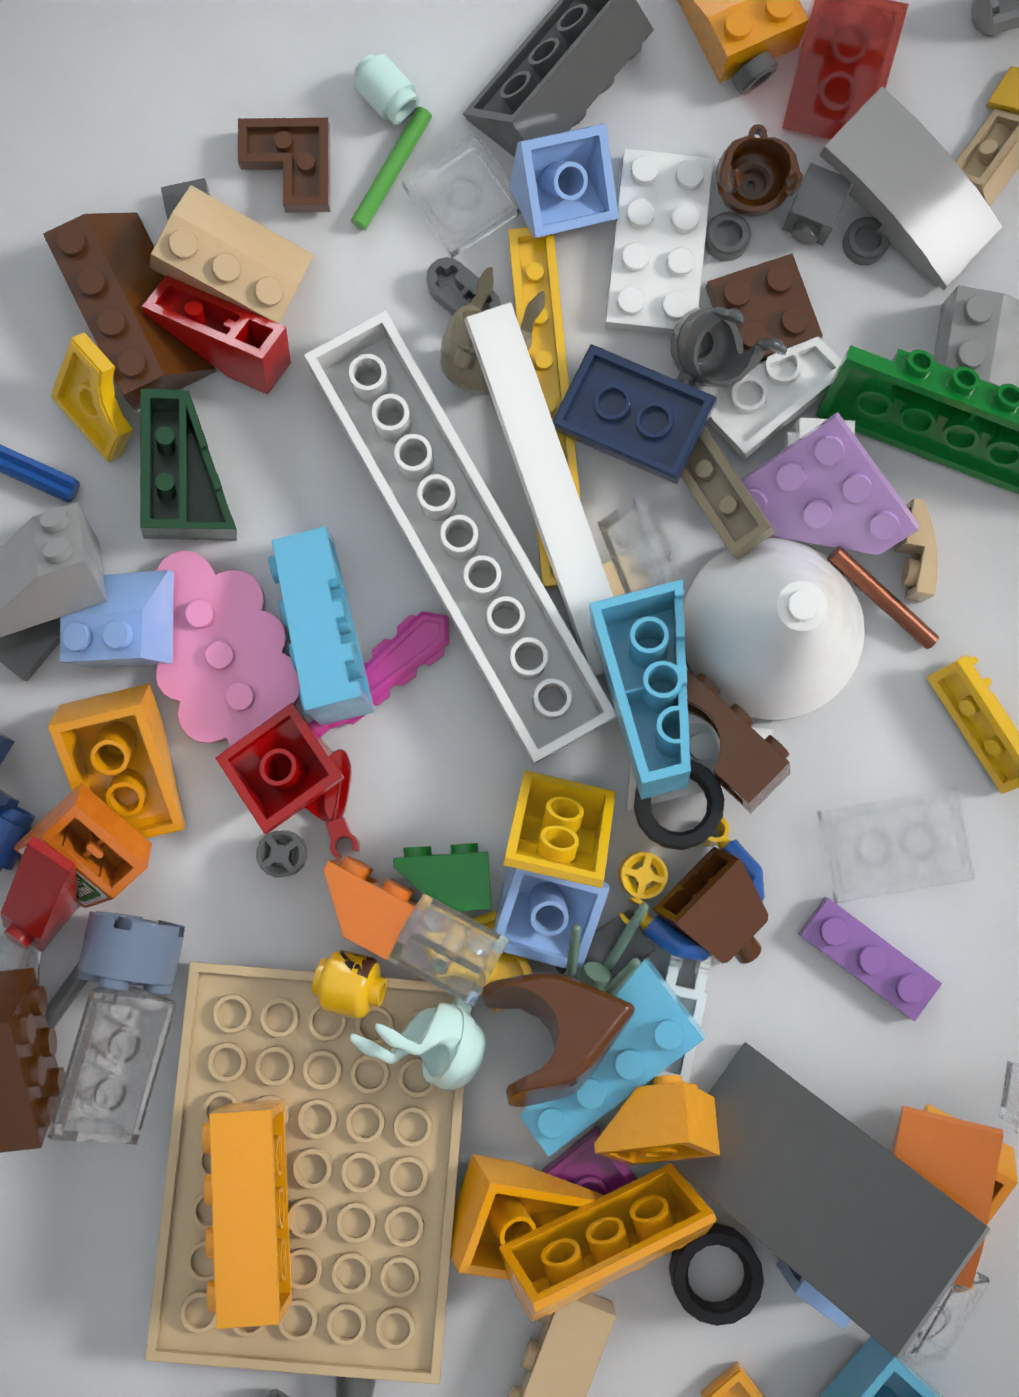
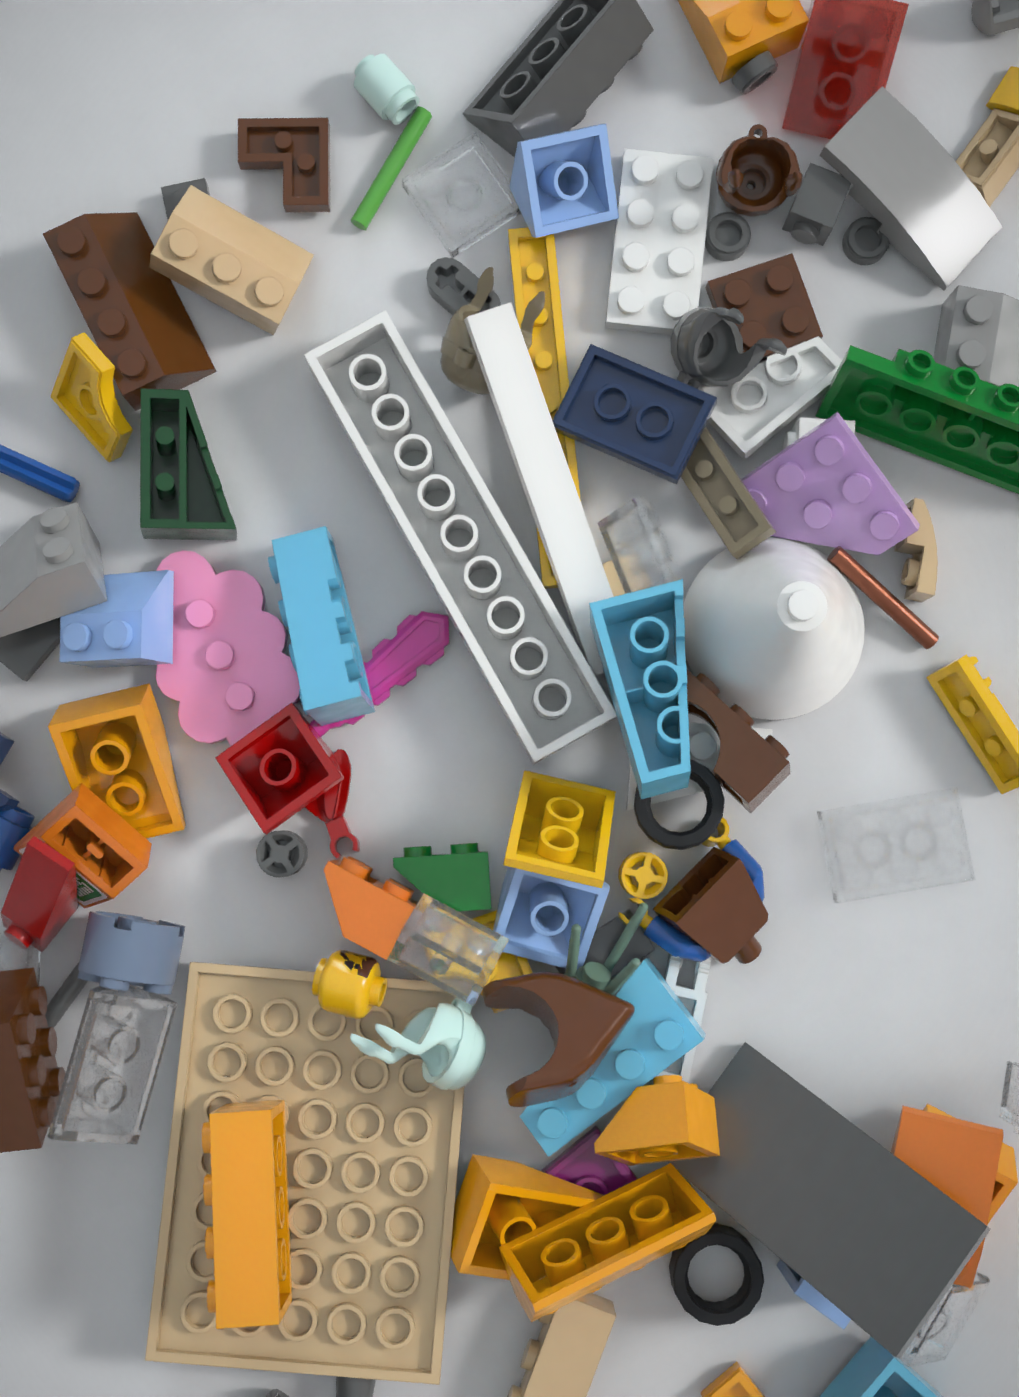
red slope [141,275,291,395] -> none
medium lavender plate [798,897,942,1021] -> none

